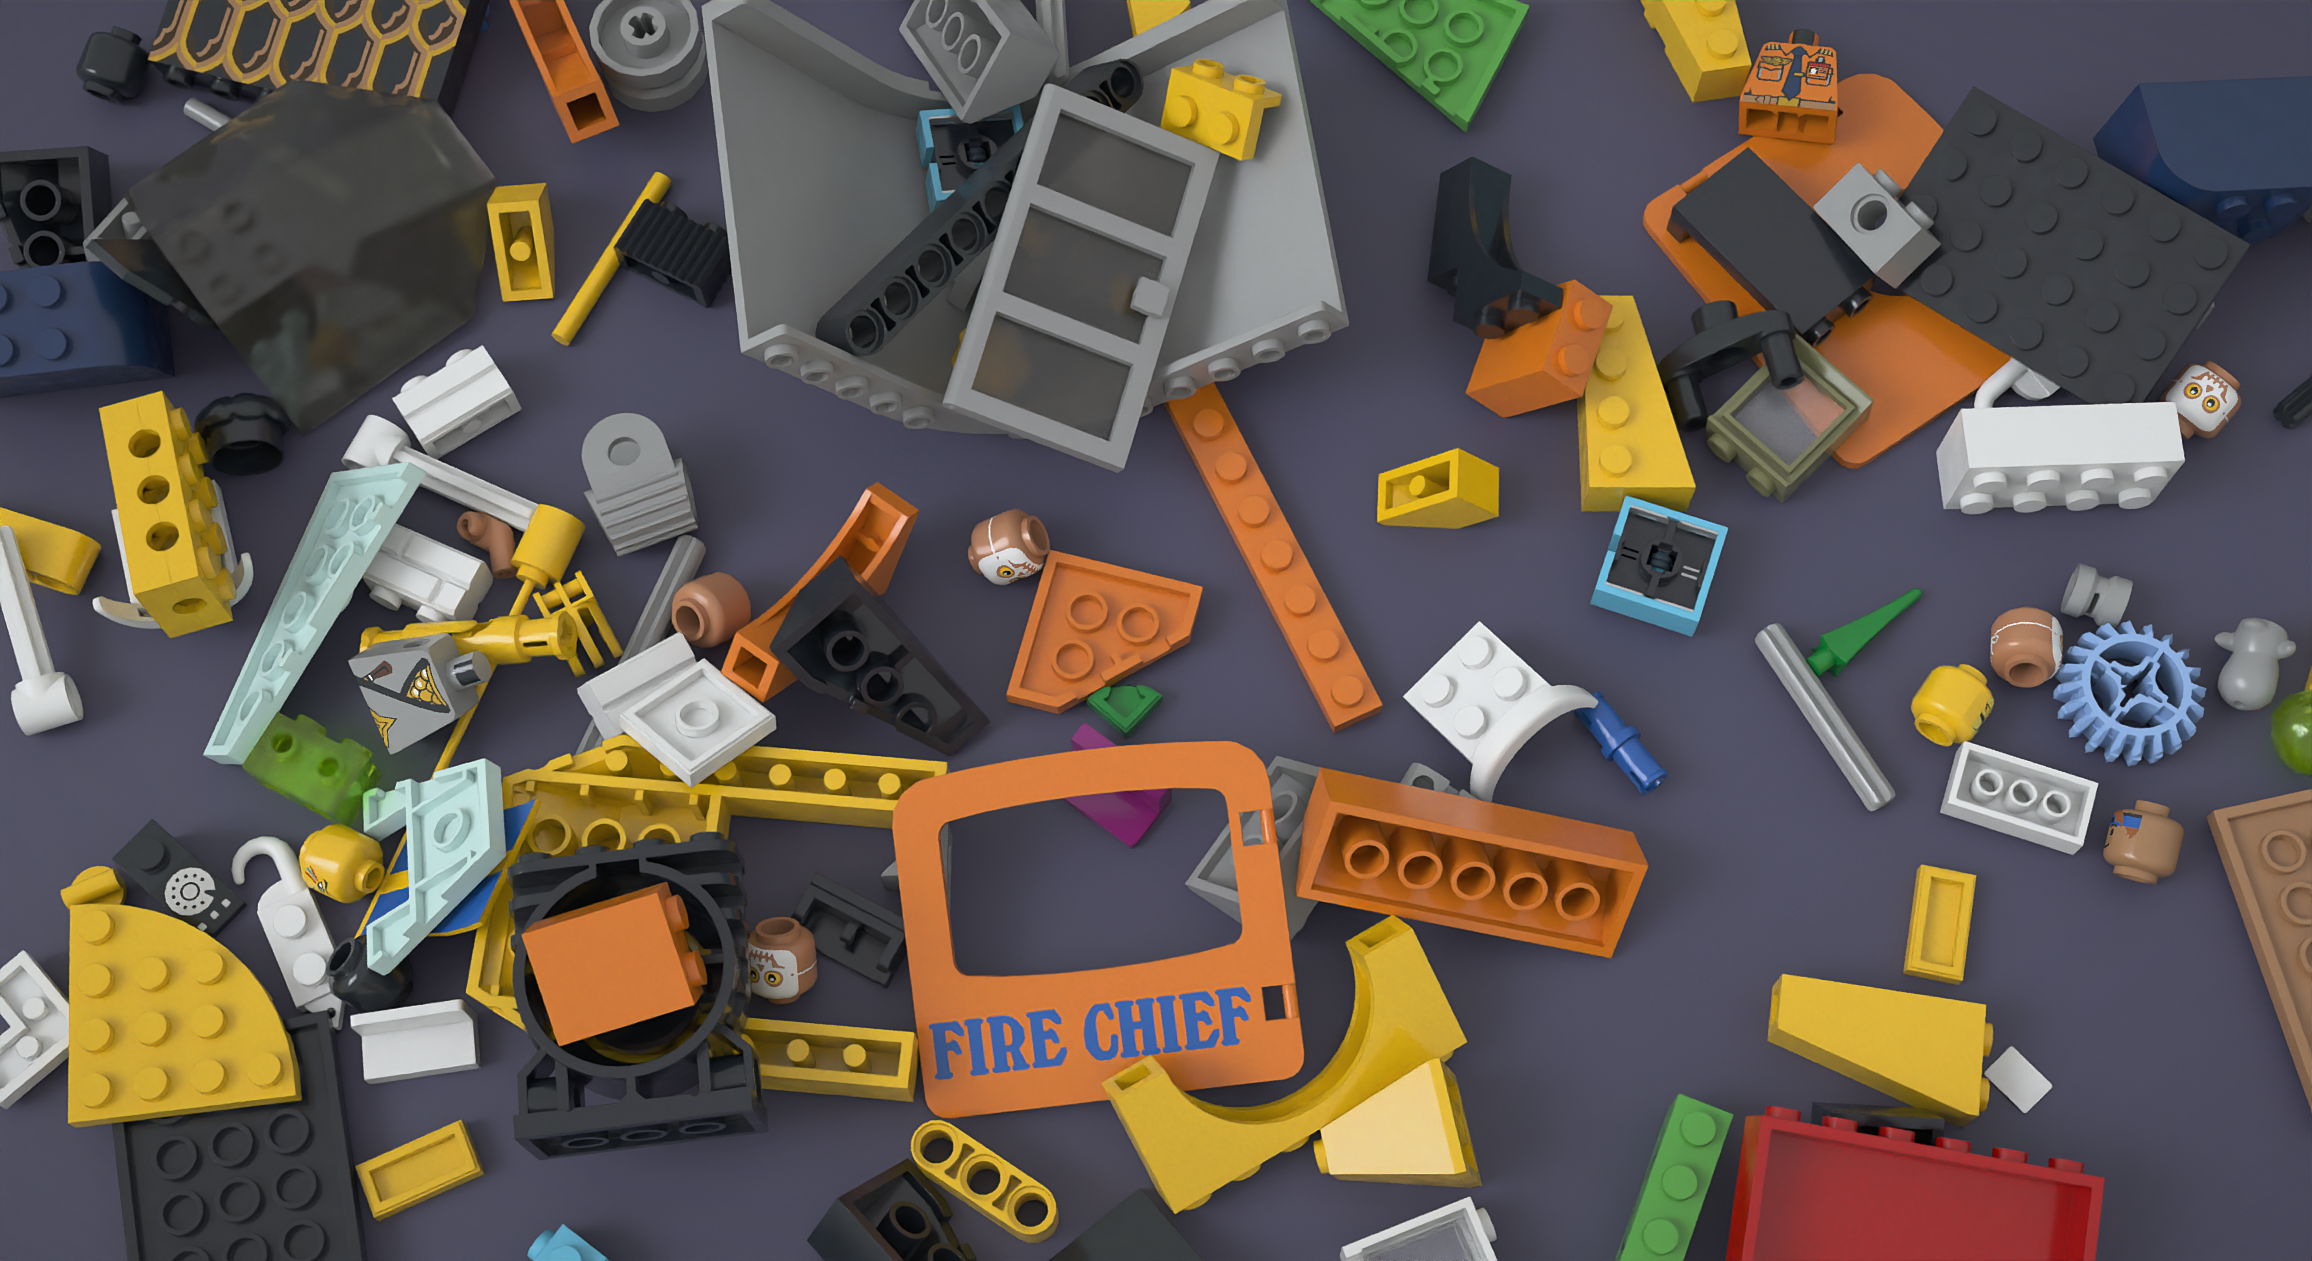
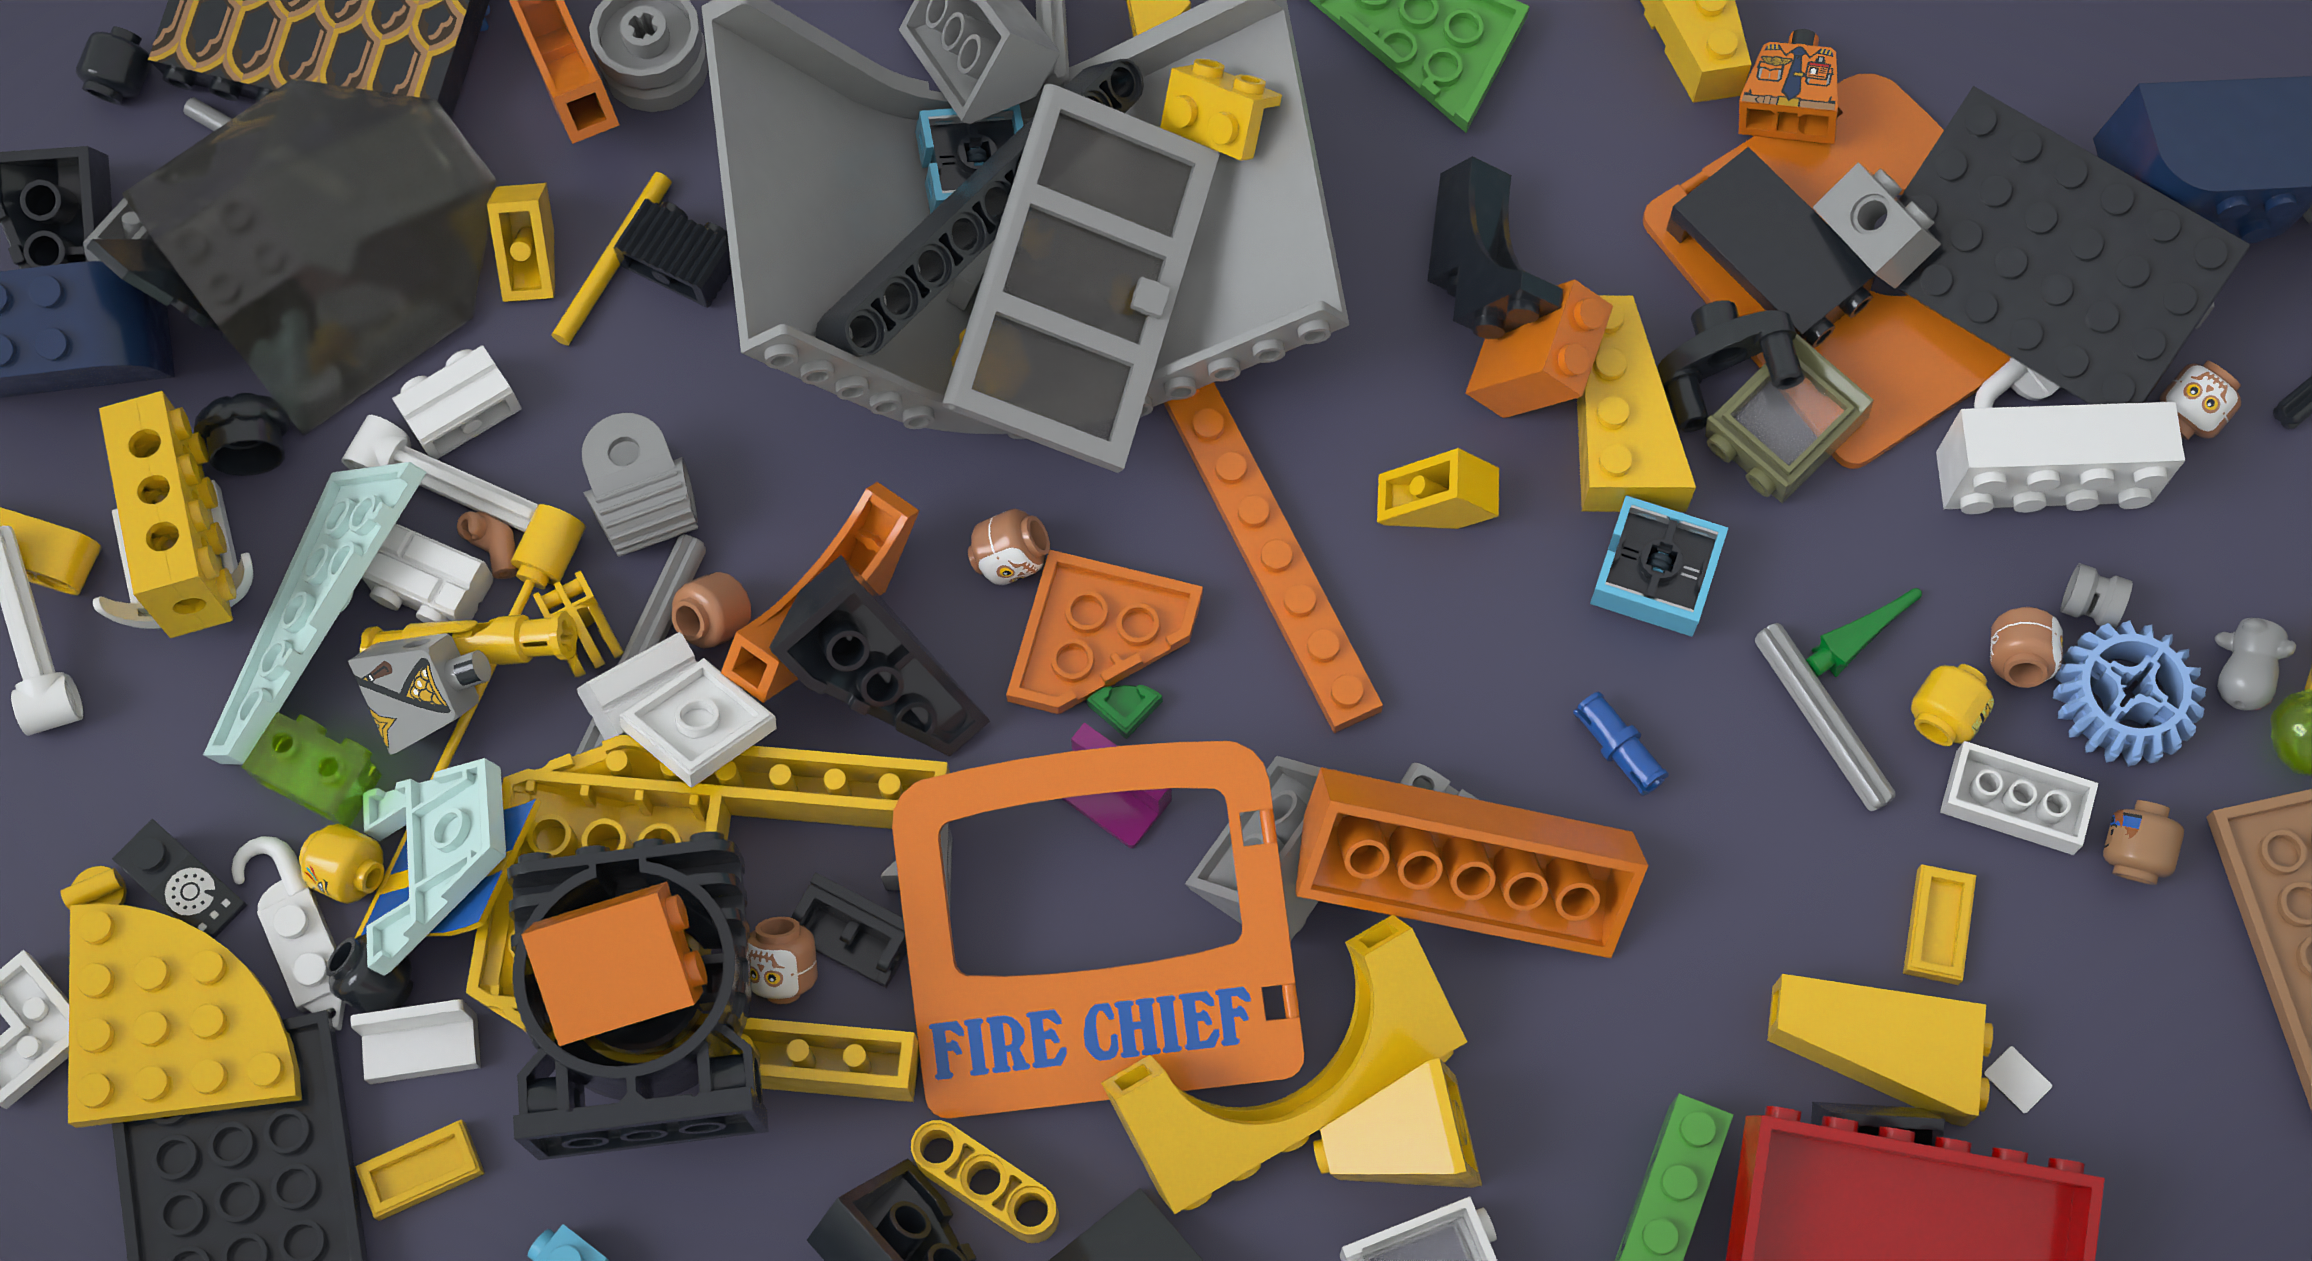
white piece [1403,621,1598,802] -> none

